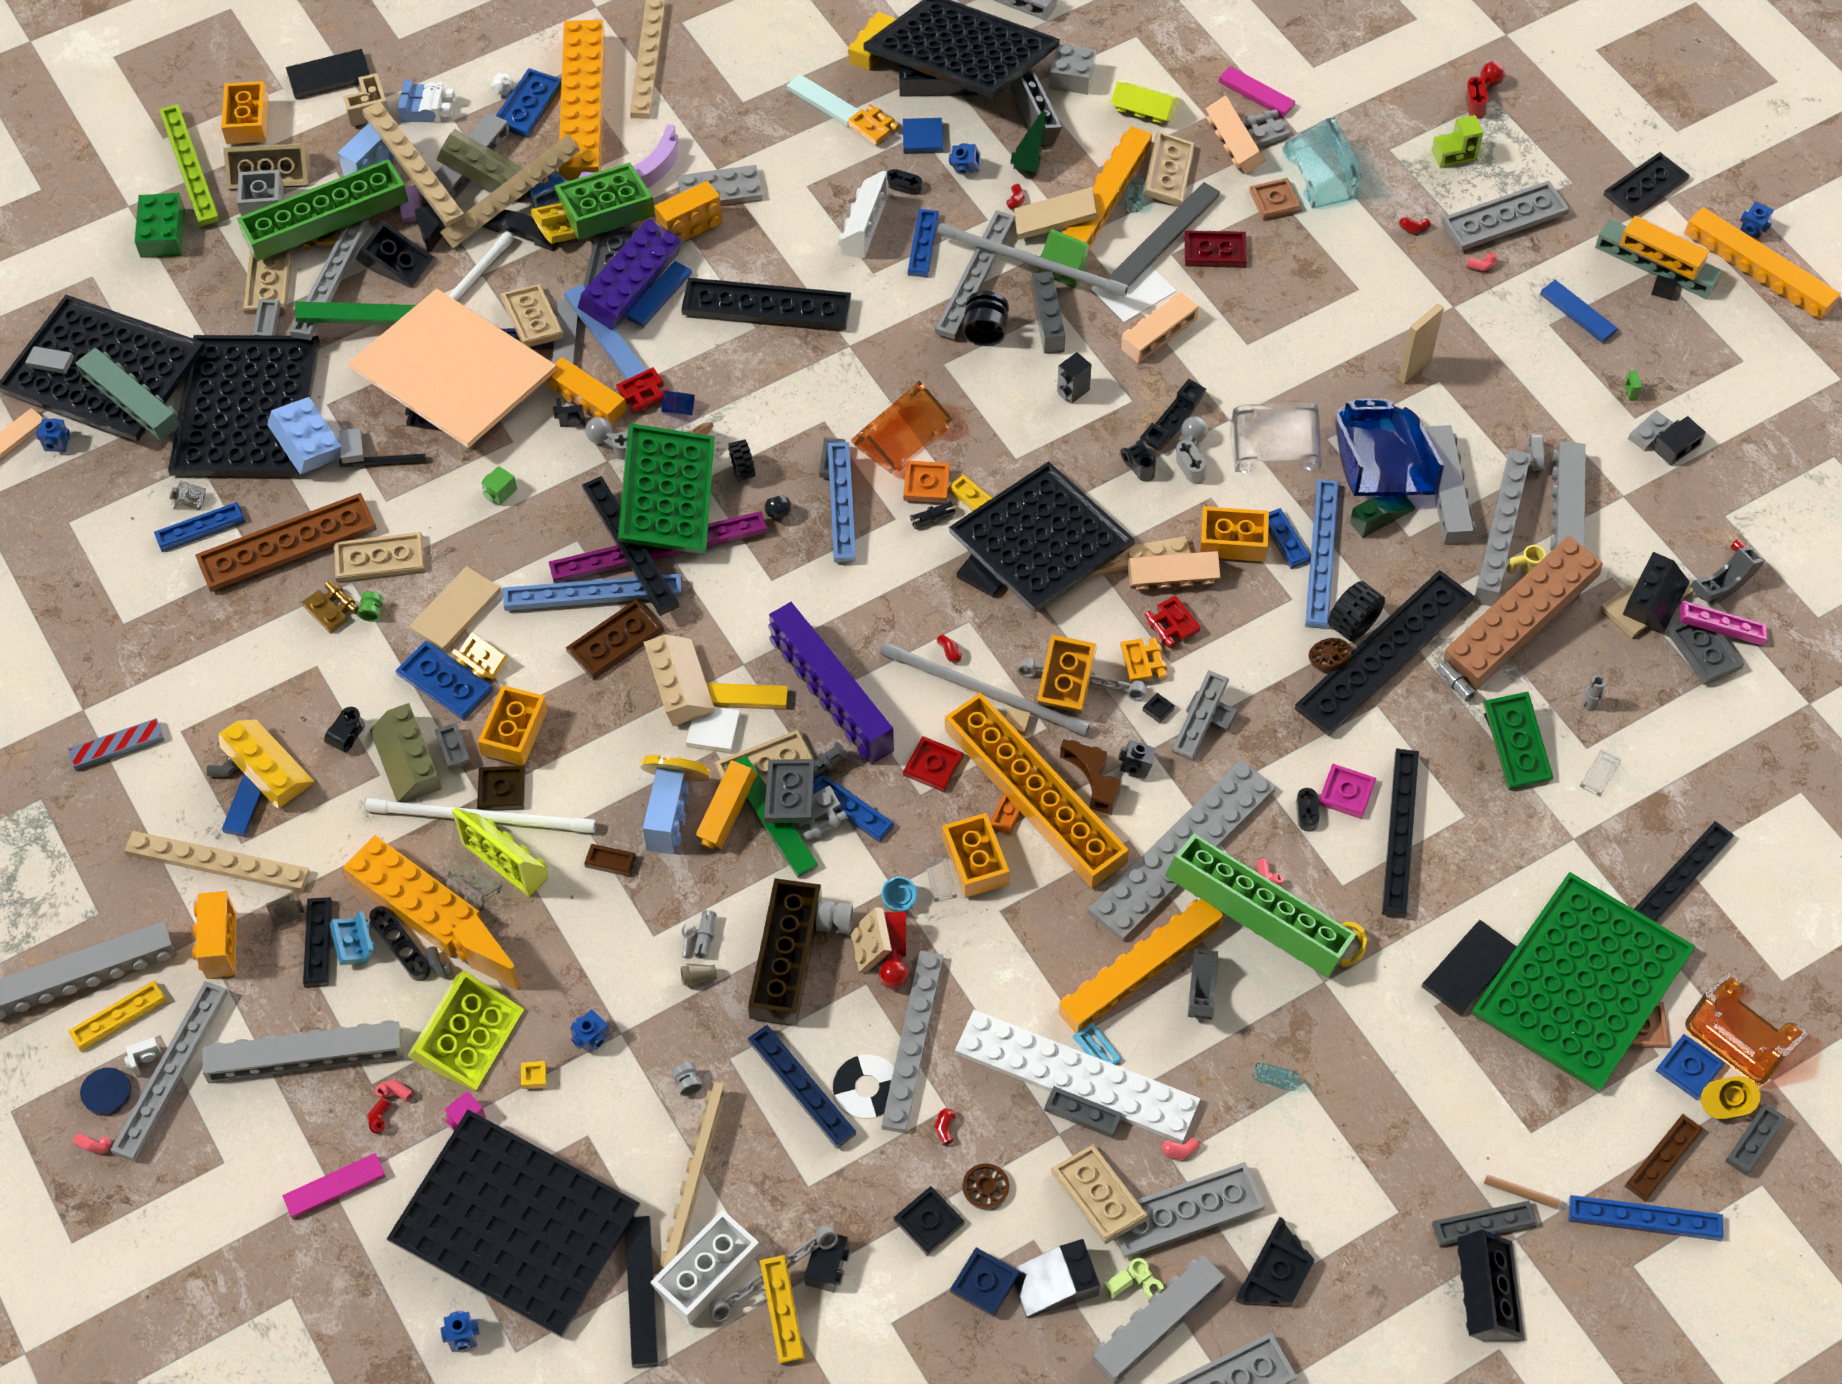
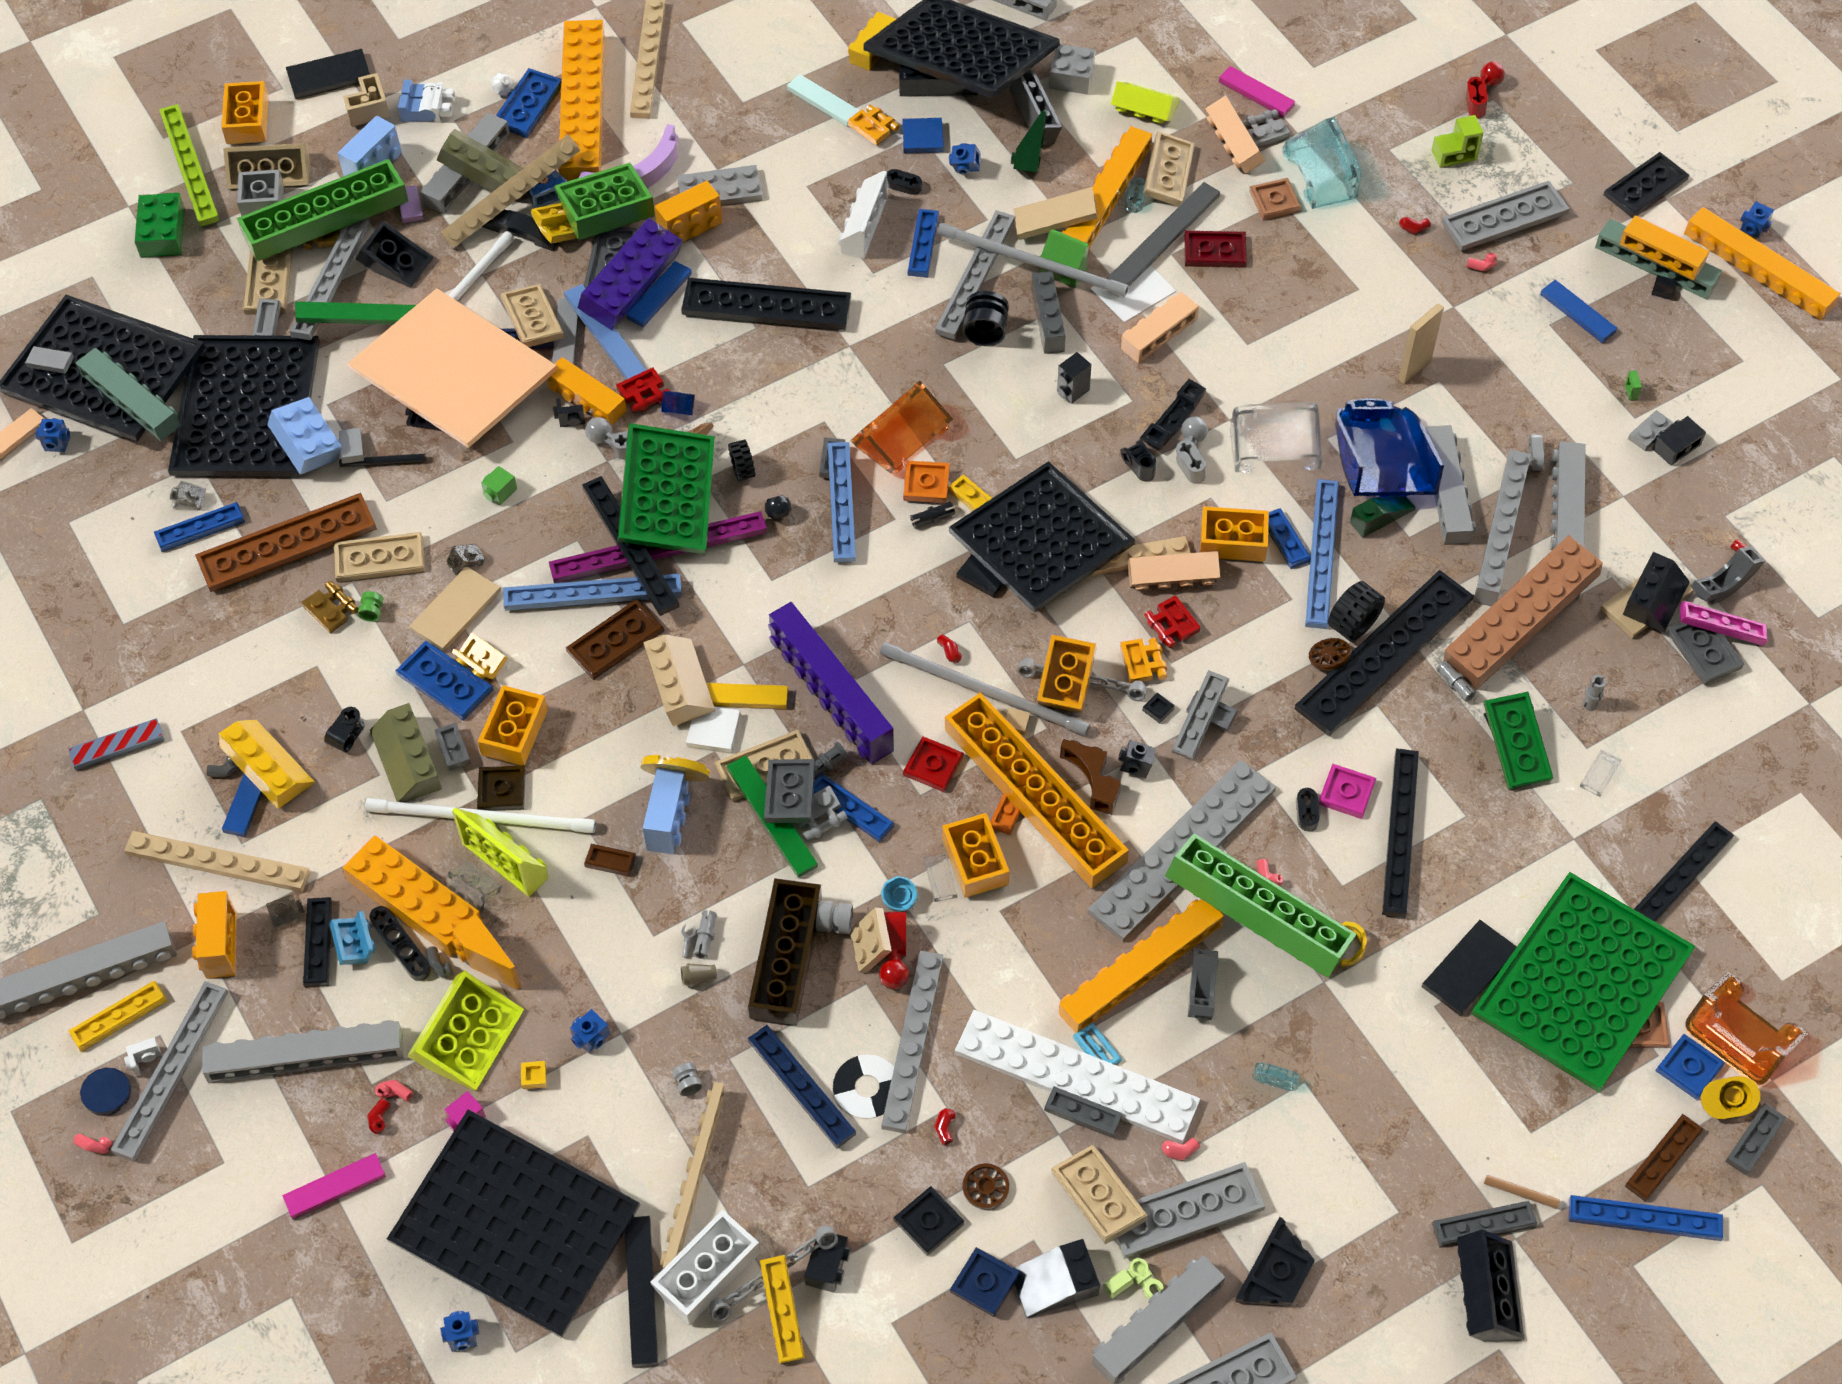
tan plate [362,101,464,227] -> none
black slope [414,206,445,252] -> none
light orange brick [696,760,757,850] -> none
red arm [1006,184,1025,210] -> none
light yellow piece [1507,545,1546,575] -> none
none -> clear smoke bracket [447,544,485,576]

